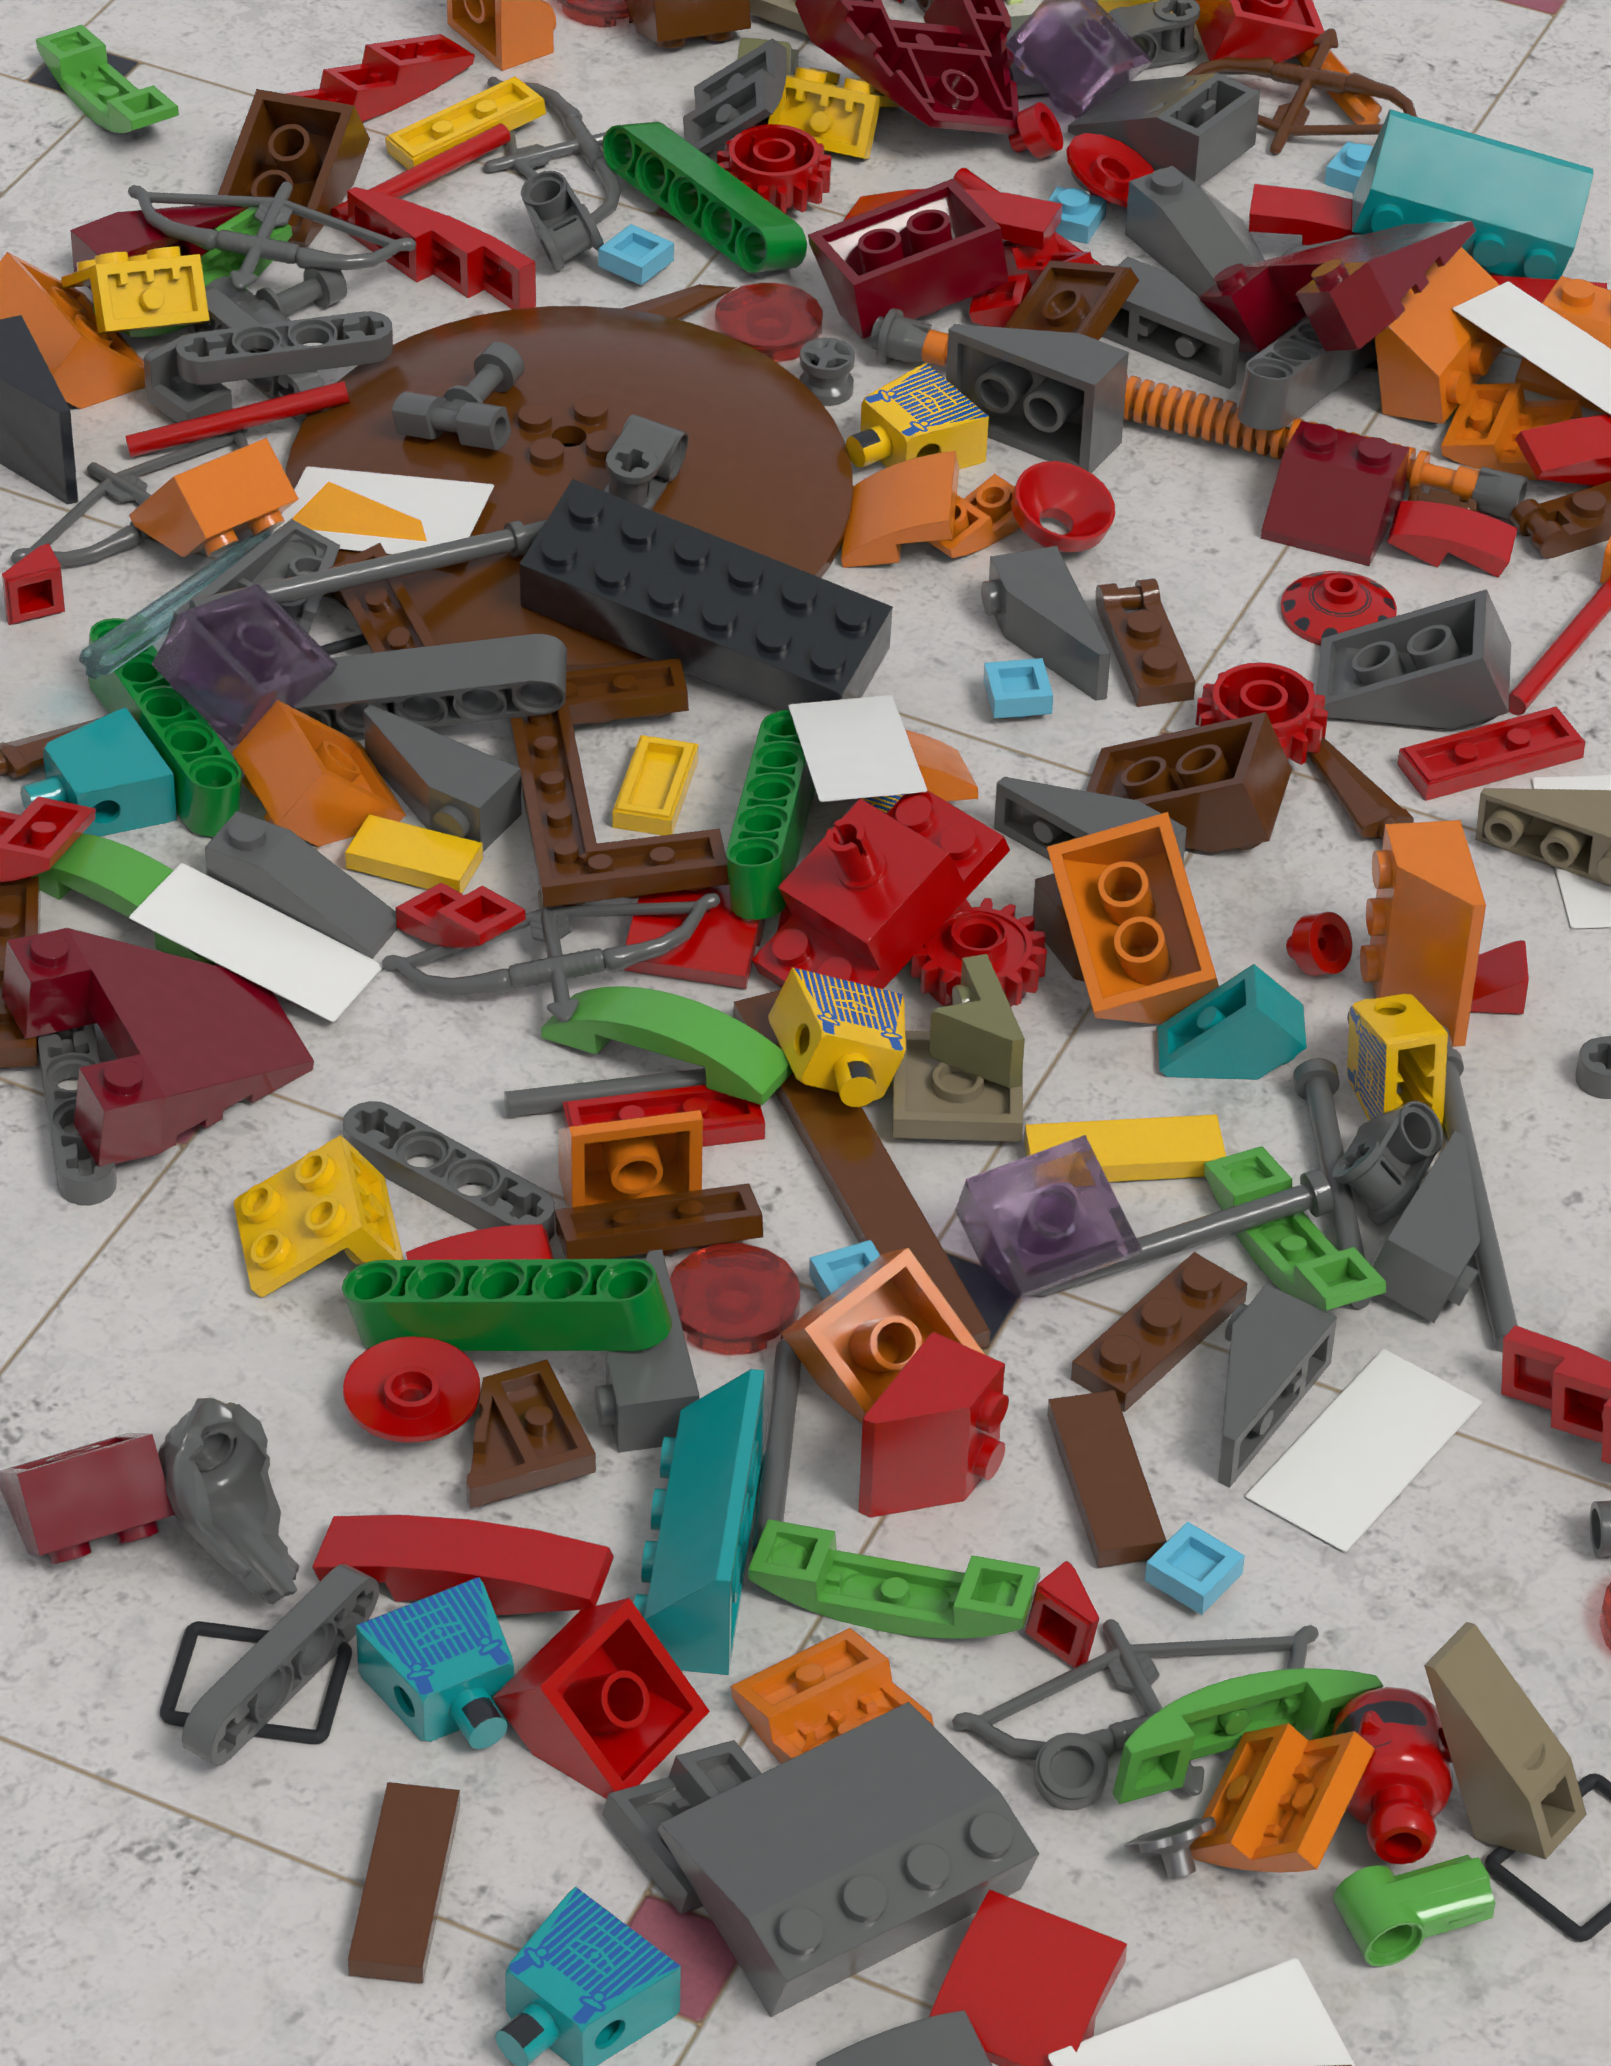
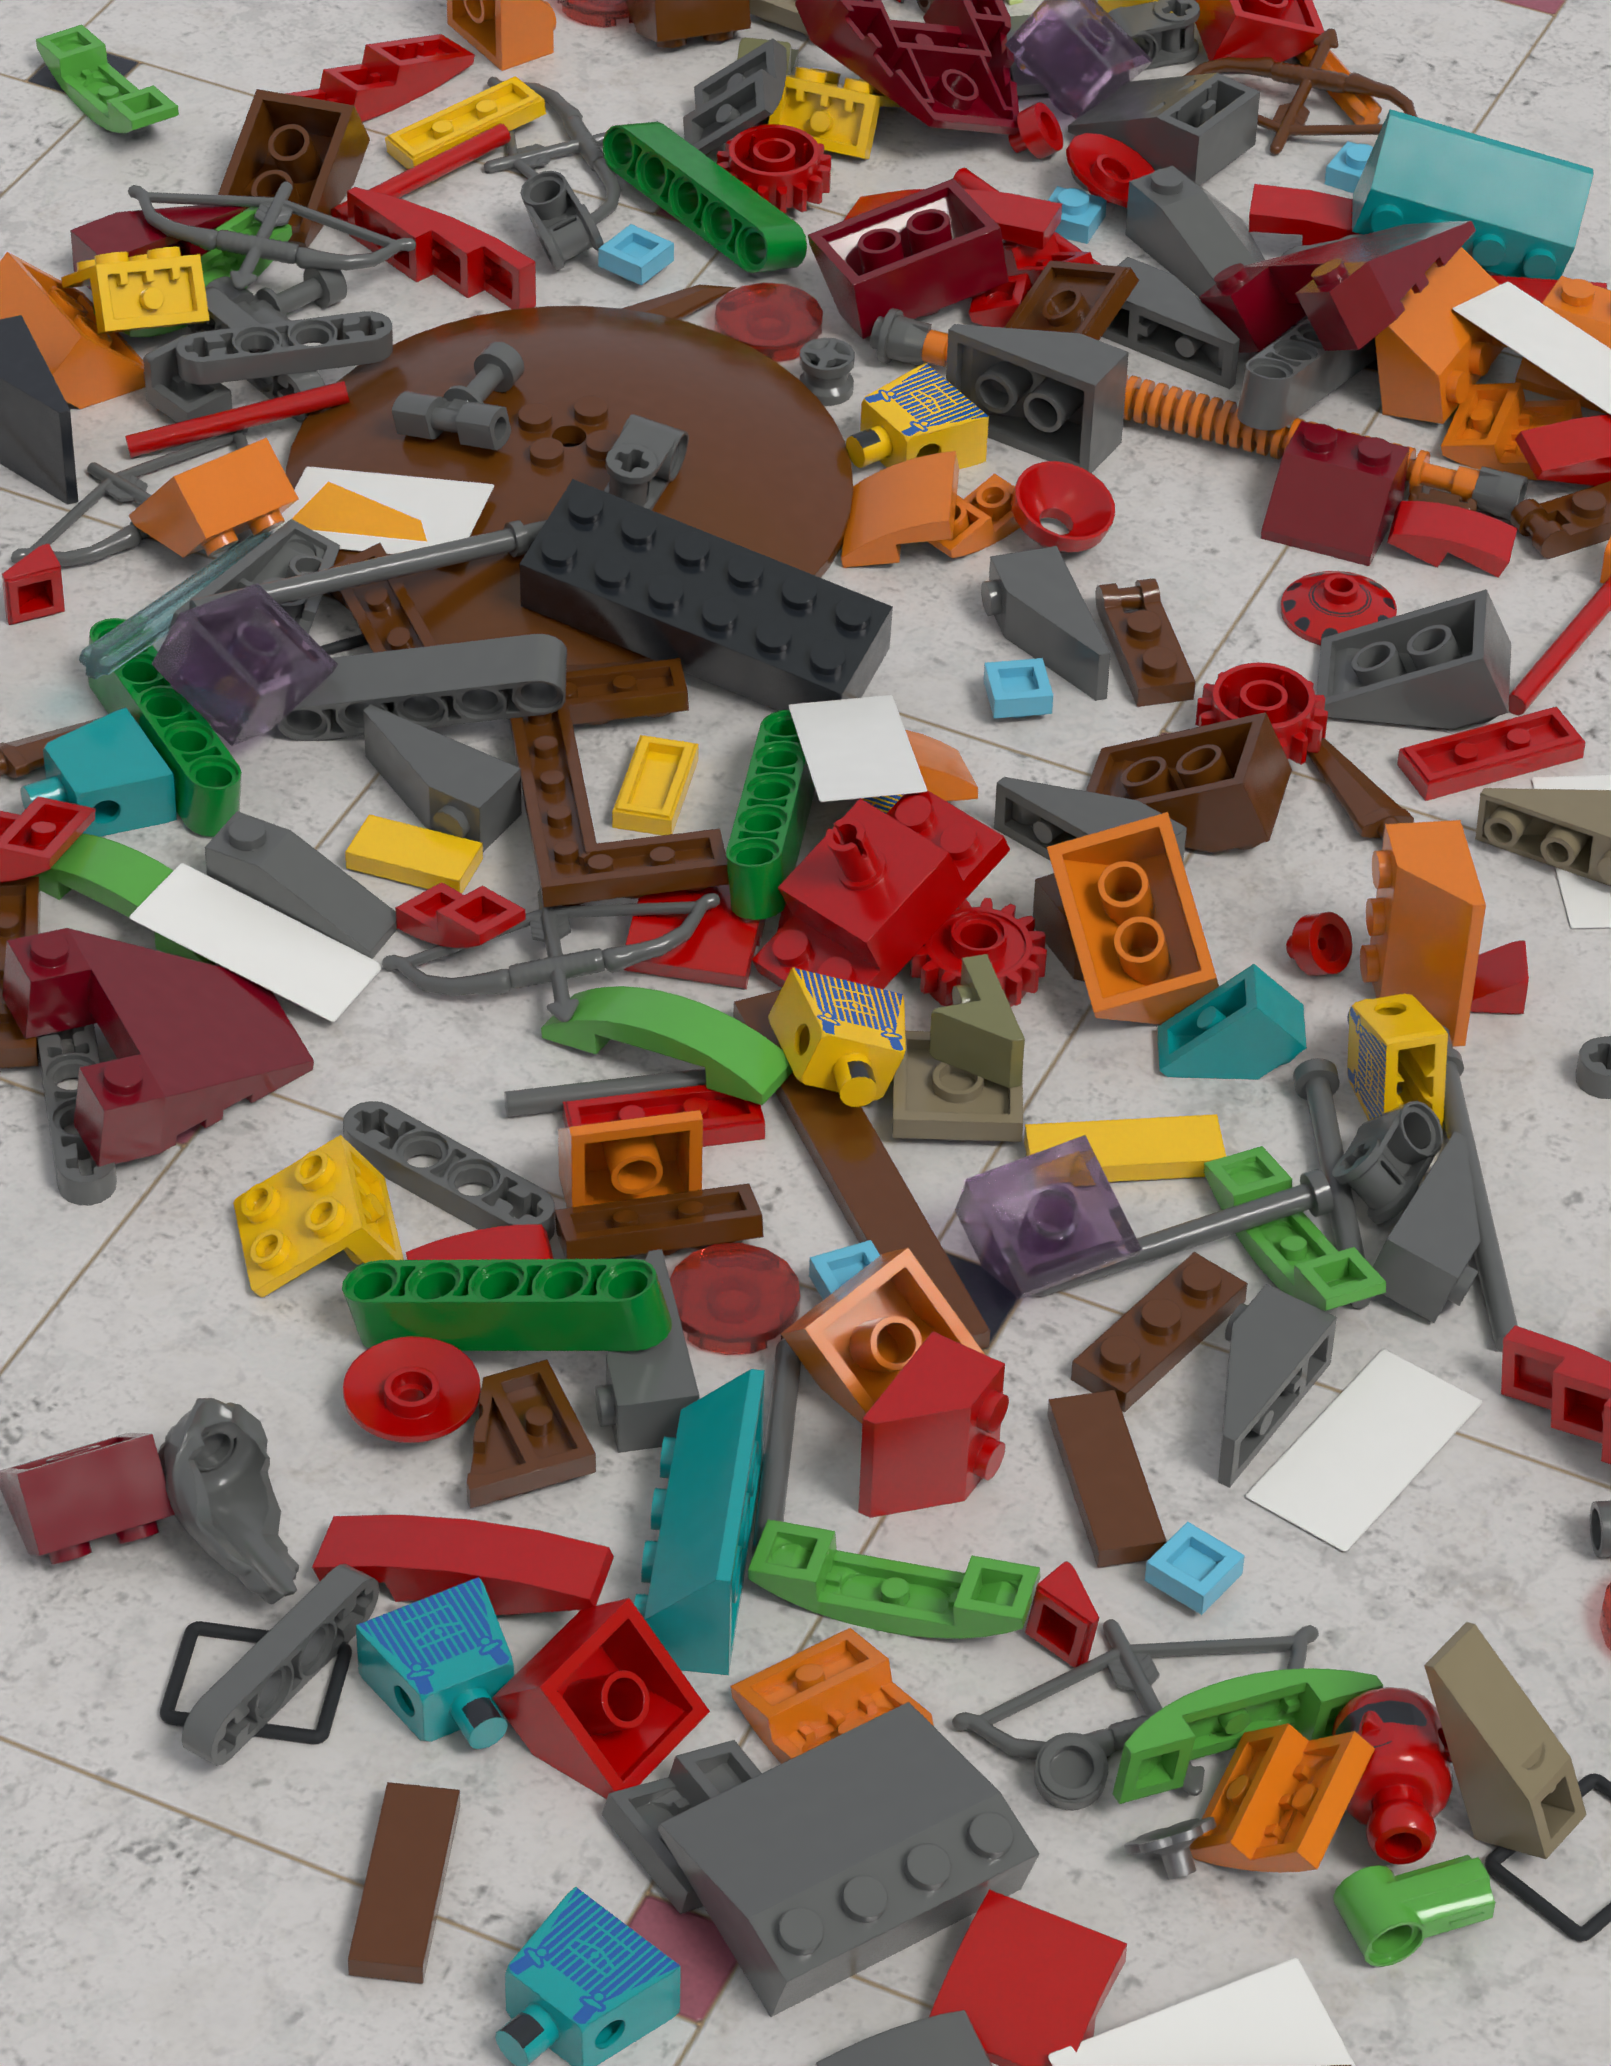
orange slope [232,700,406,847] -> none

